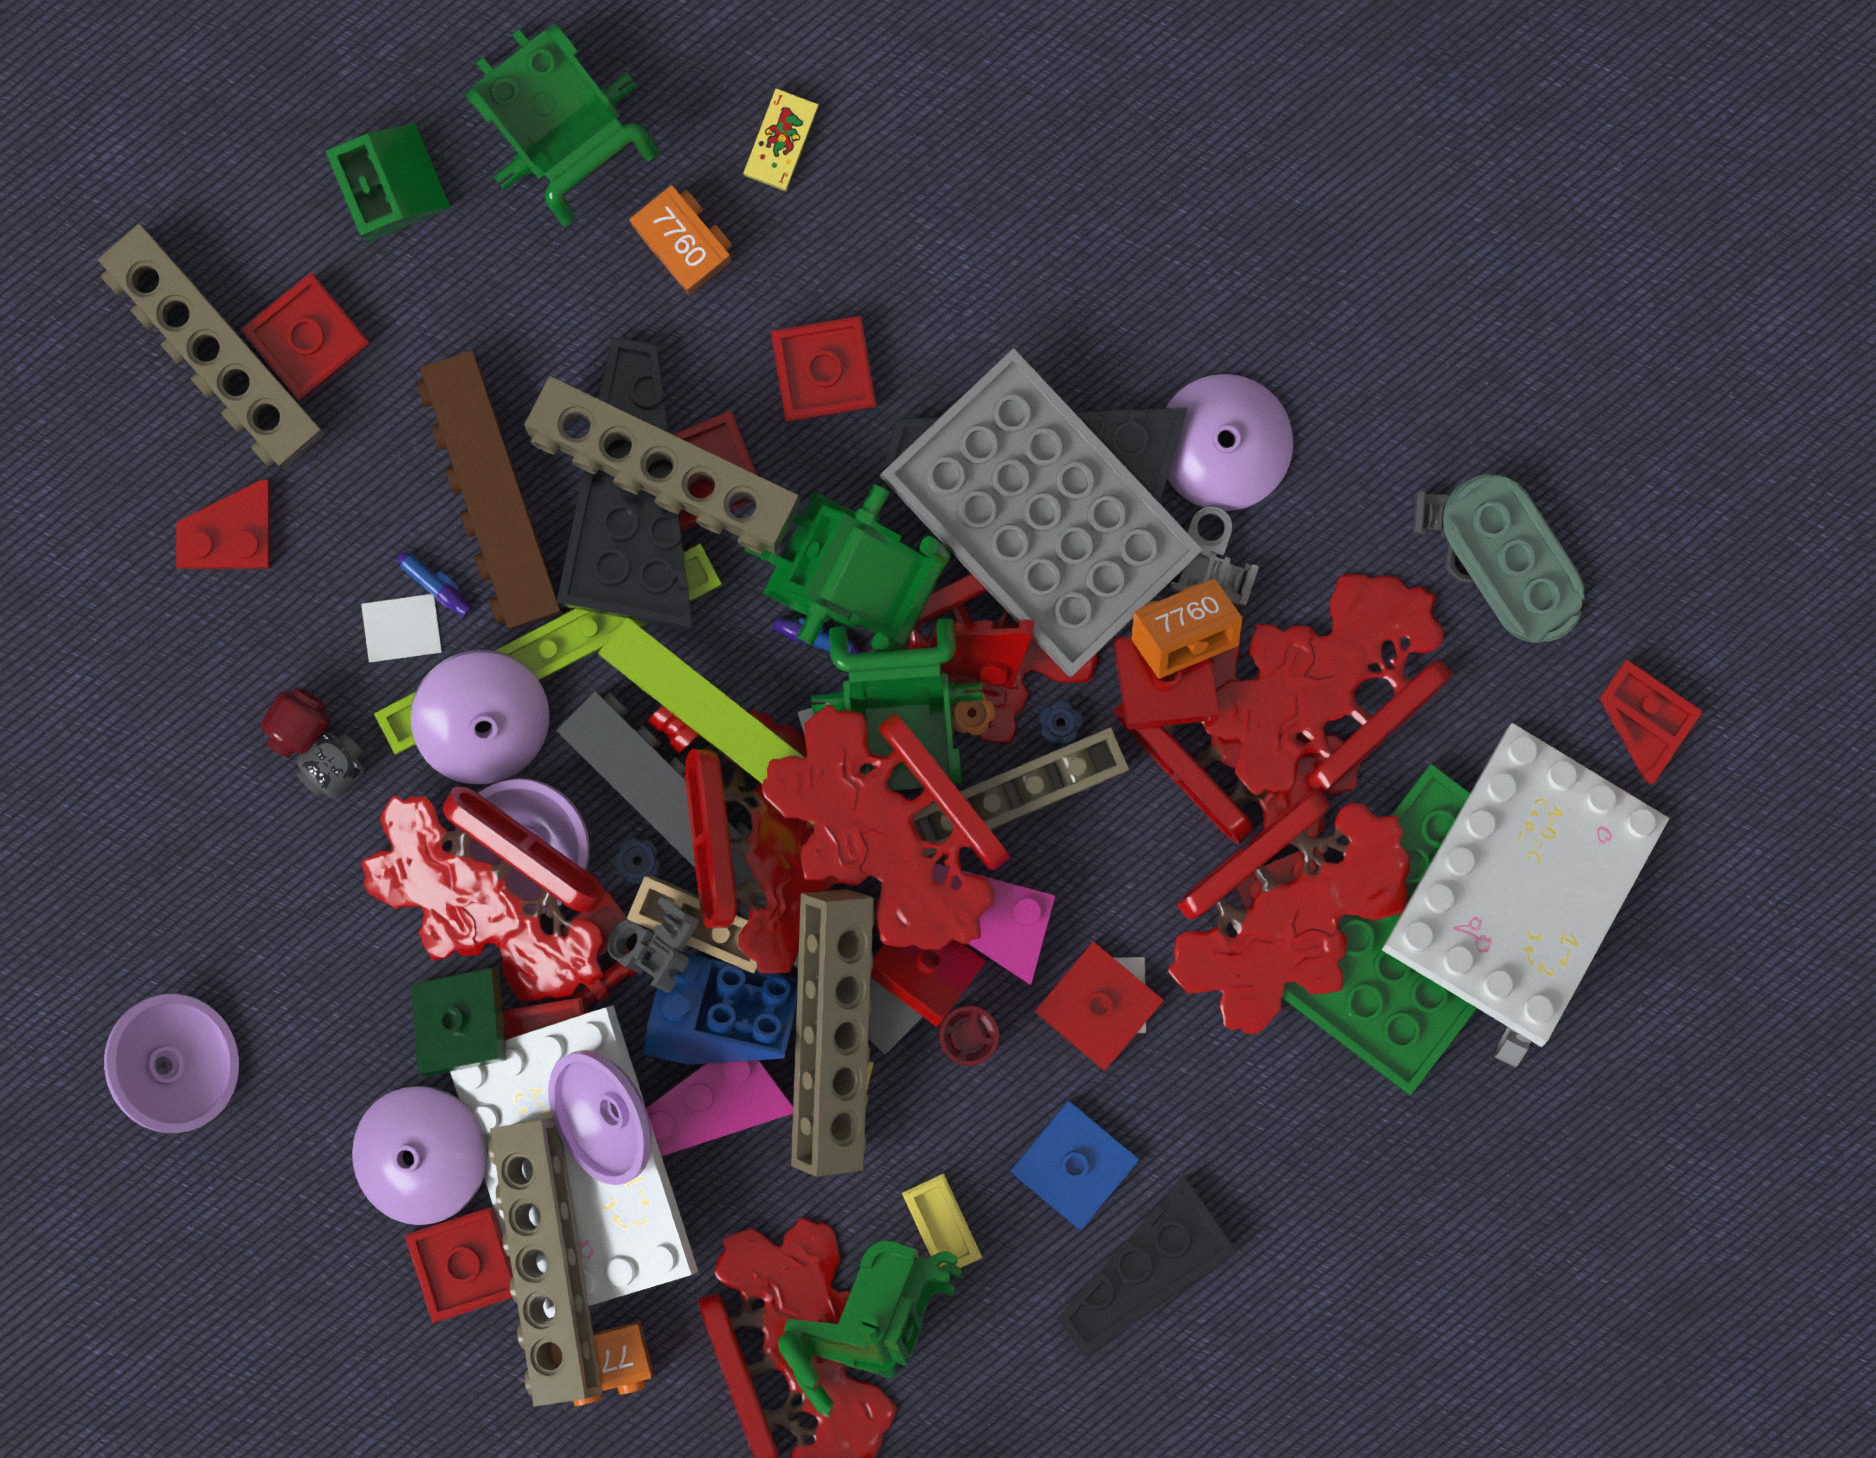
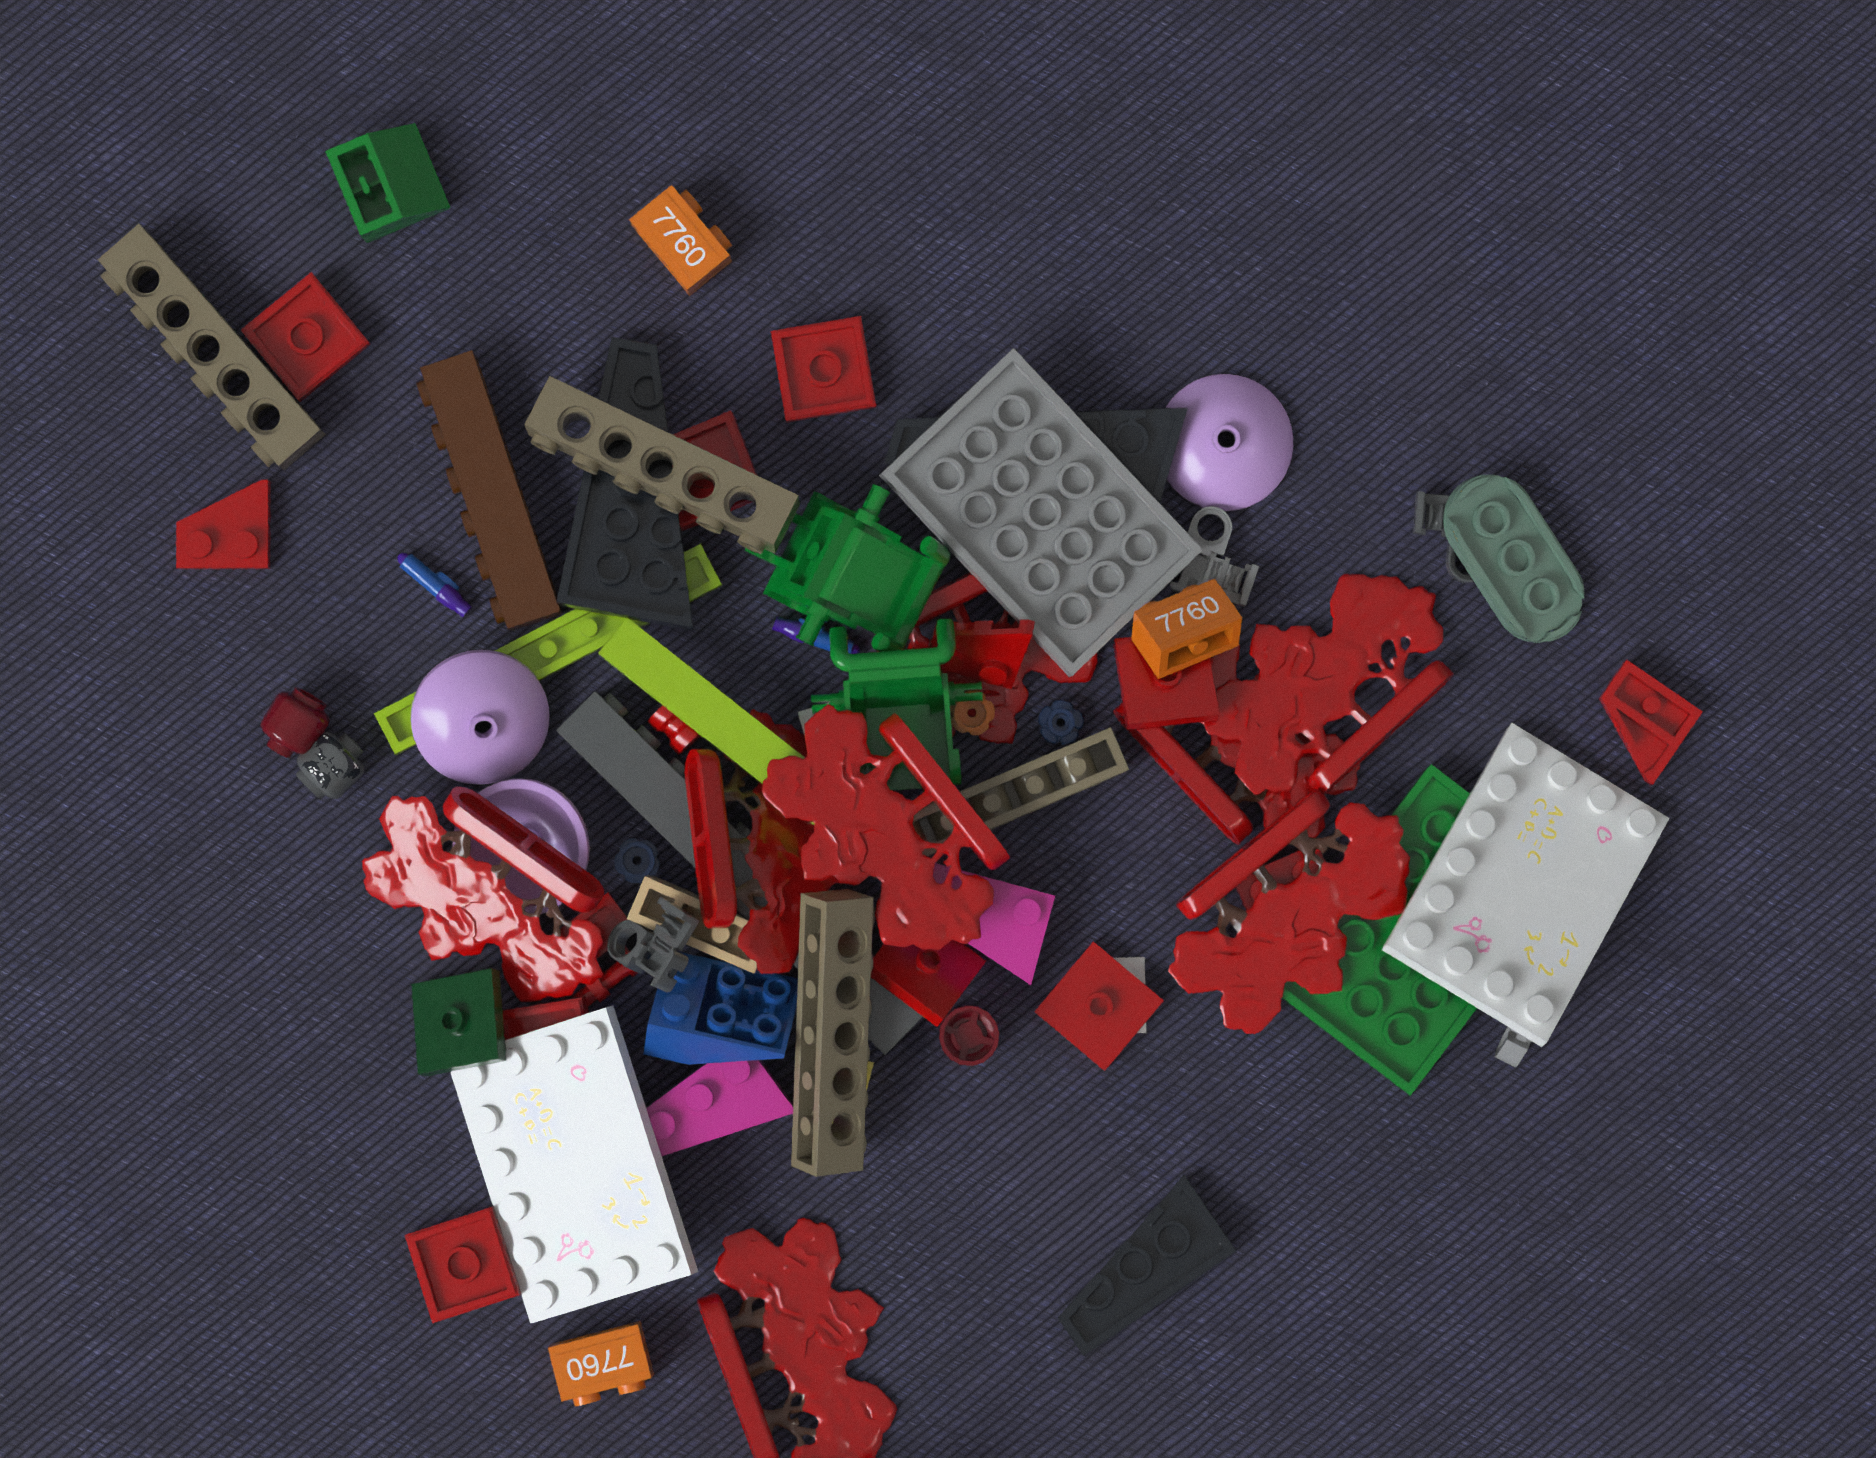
lavender dish [104,994,239,1133] -> none
lavender dish [352,1086,487,1225] -> none
white sticker [361,594,442,662] -> none
green piece [463,23,660,227] -> none
dark tan brick [488,1118,602,1407] -> none
lavender dish [548,1050,652,1185] -> none
light yellow tile [743,89,819,192] -> none
green piece [778,1241,963,1418] -> none
light yellow tile [902,1173,982,1268] -> none
blue plate [1010,1100,1139,1231] -> none

